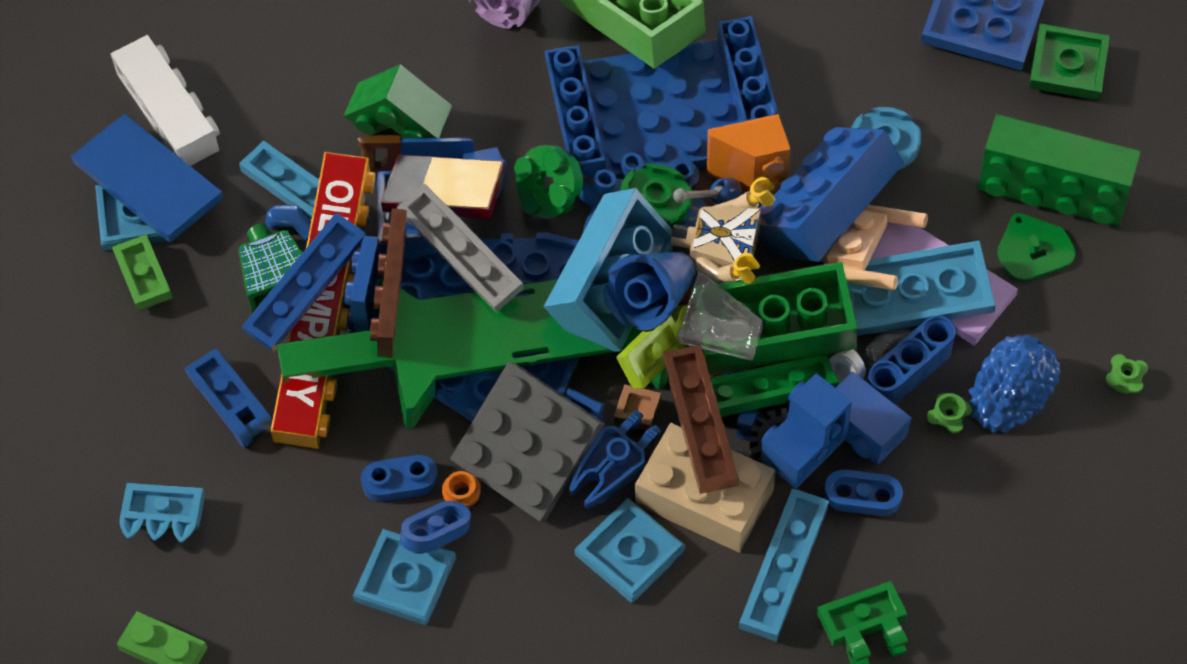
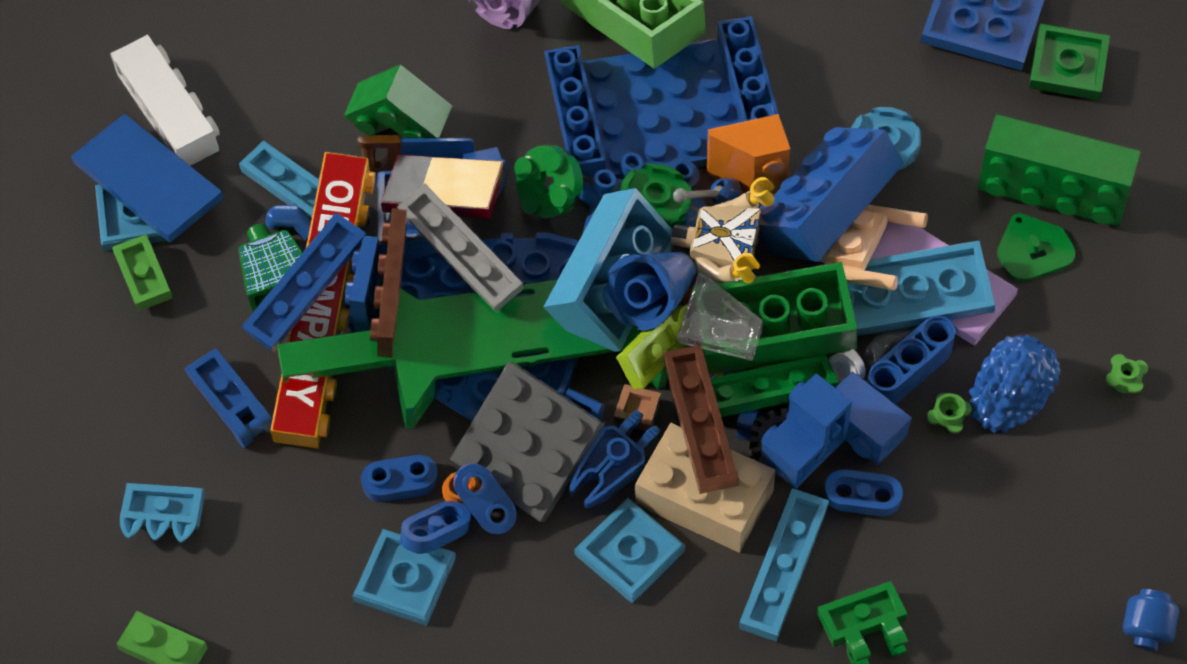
none -> blue plate [453,463,517,534]
none -> blue head [1122,589,1180,651]

